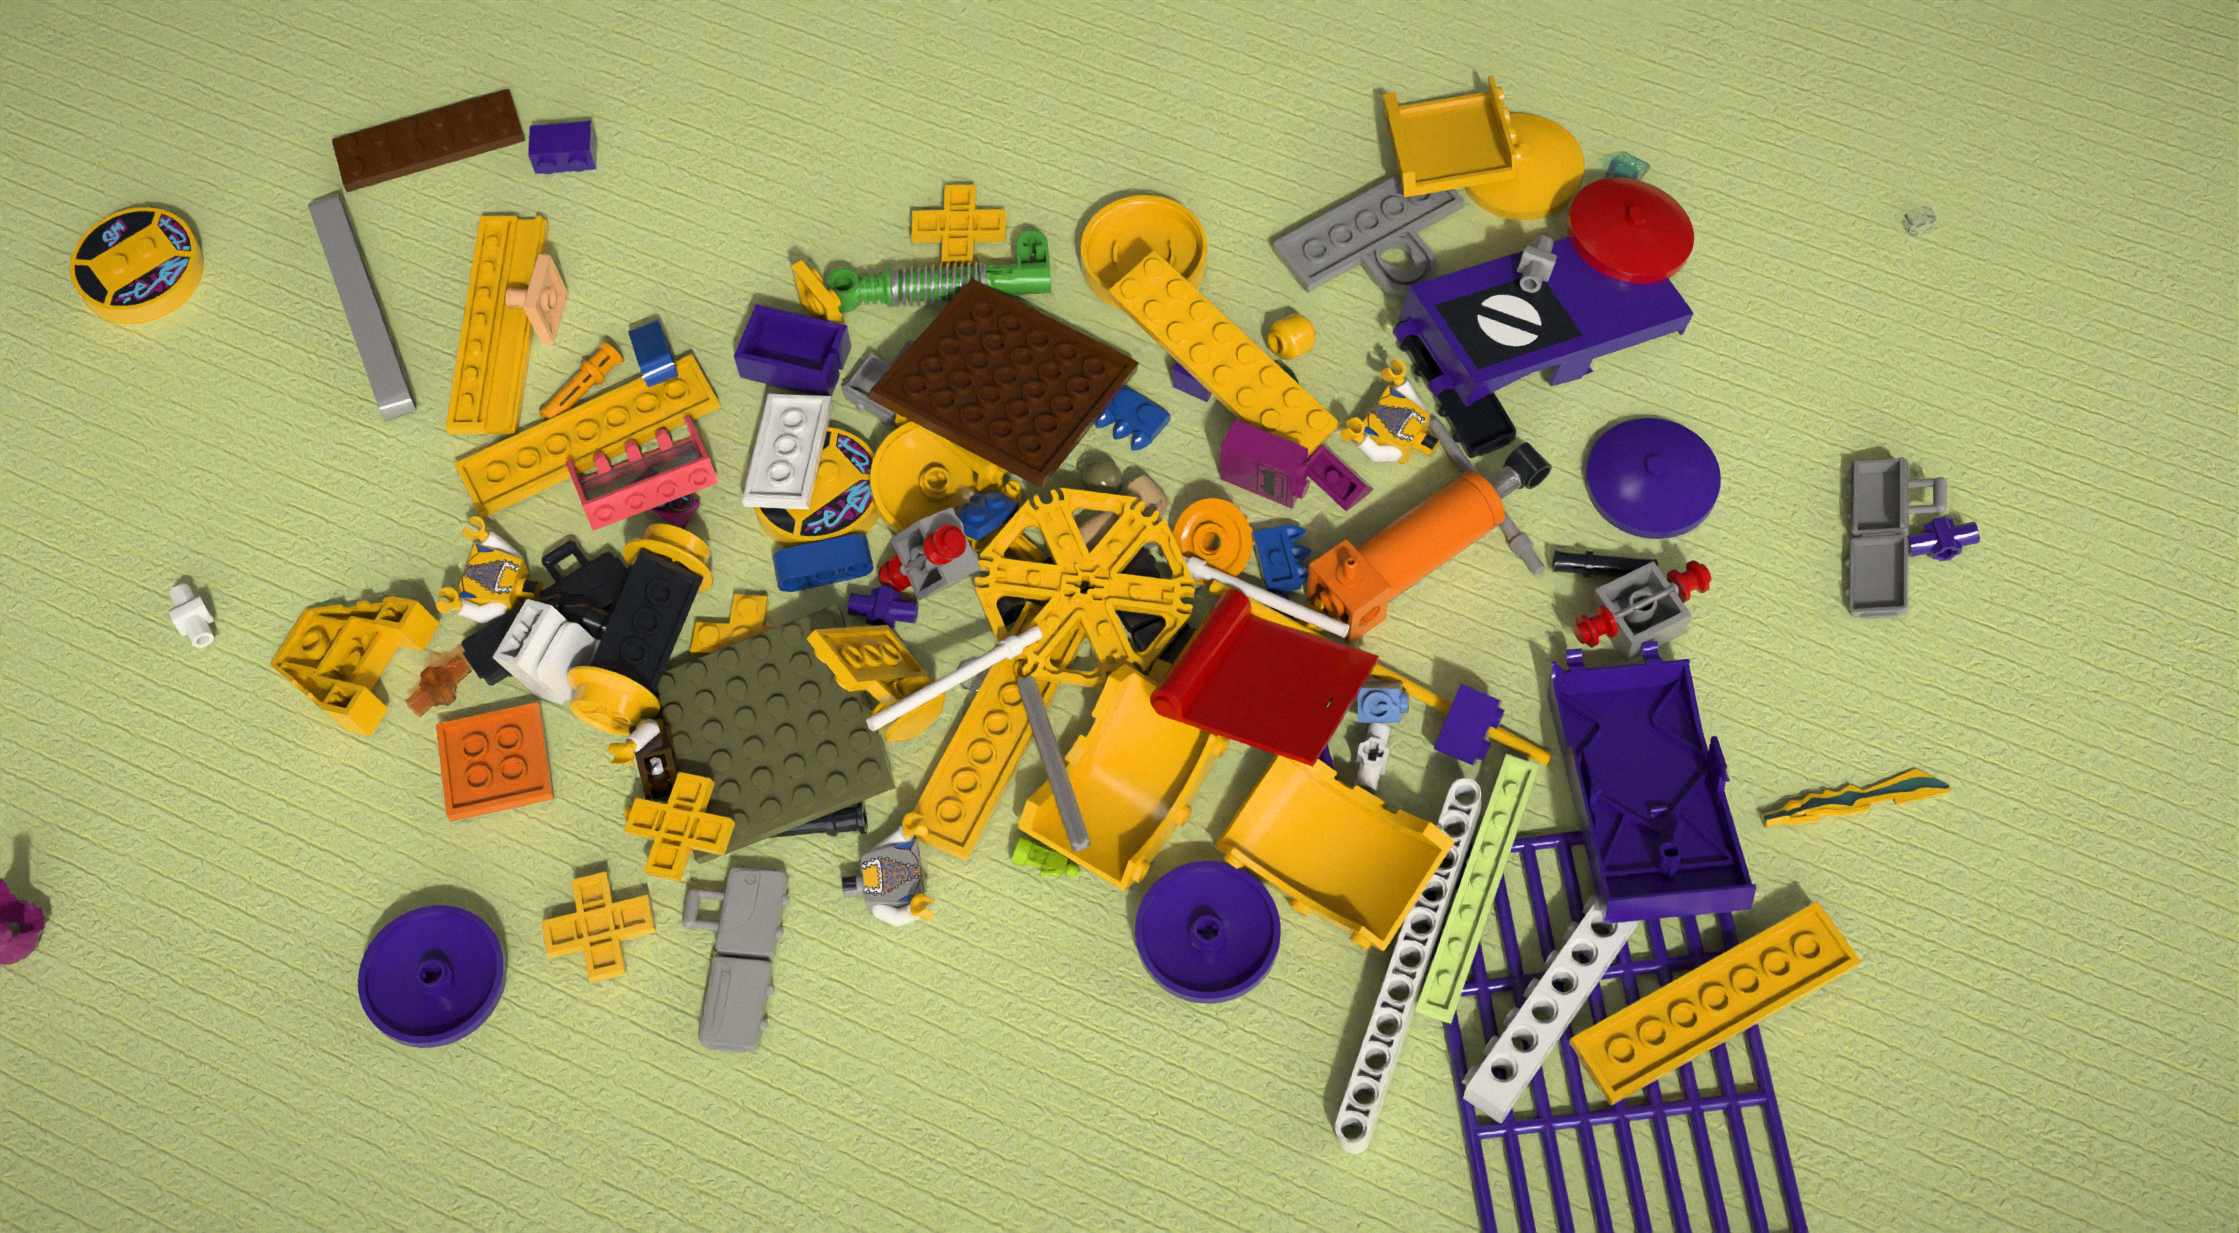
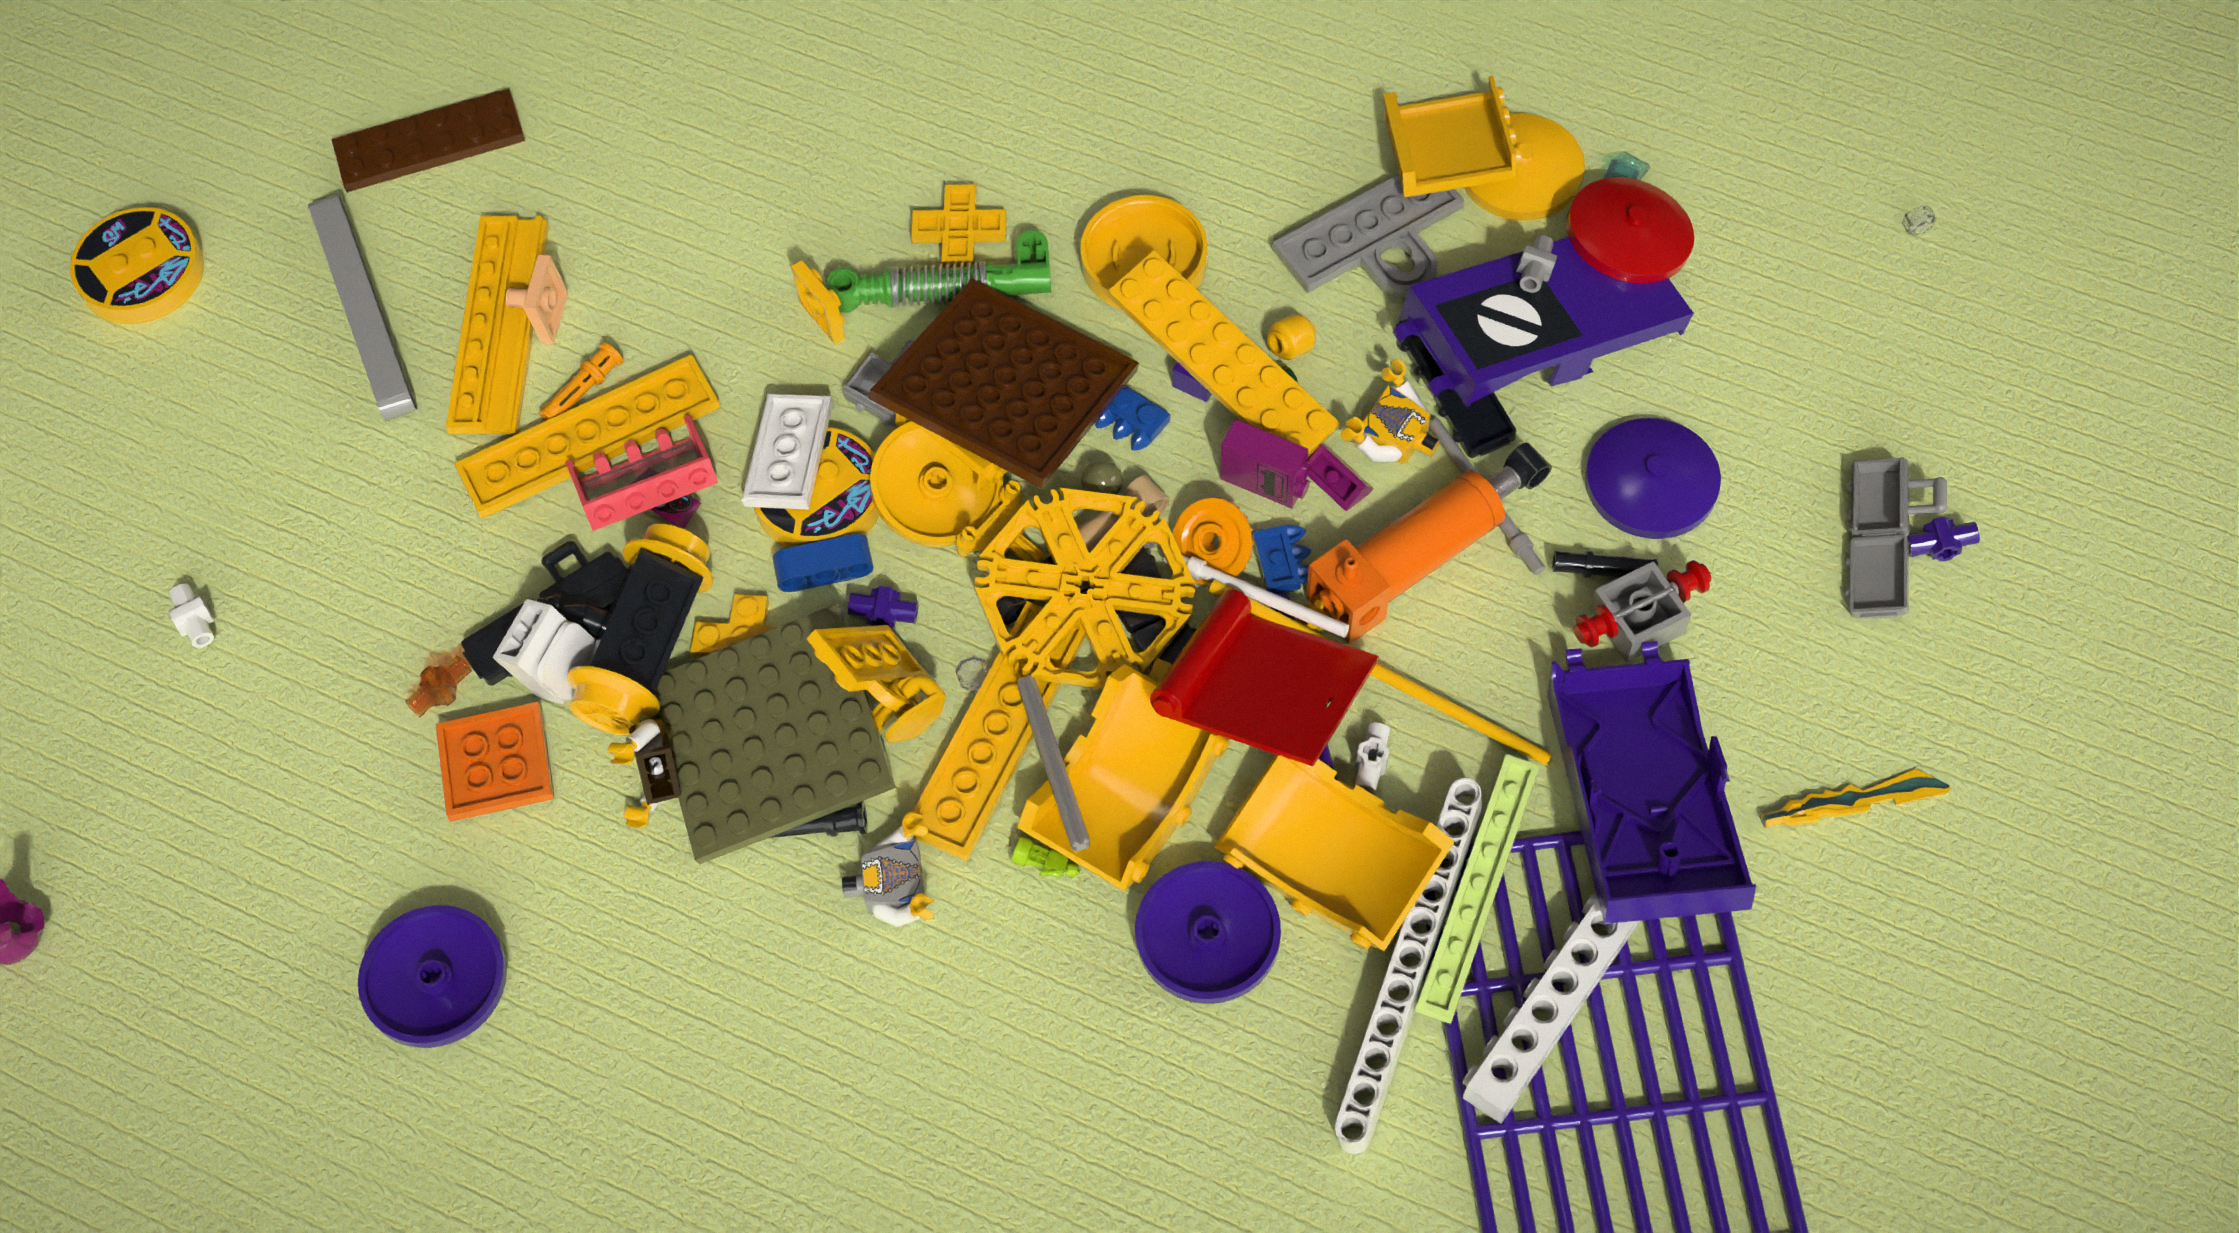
yellow wedge [270,596,440,737] -> none
torso [436,516,542,623] -> none
dark purple brick [528,121,597,174] -> none
yellow plate [541,871,656,983] -> none
yellow plate [624,772,735,882] -> none
blue beam [628,320,679,388] -> none
light grey piece [682,866,790,1053] -> none
dark purple piece [734,304,852,397] -> none
white bar [866,626,1042,731] -> none
light grey brick [878,507,981,600] -> none
blue plate [955,491,1019,541] -> none
medium blue brick [1358,681,1409,723] -> none
dark purple brick [1434,684,1505,766] -> none
yellow plate [1569,901,1861,1106] -> none

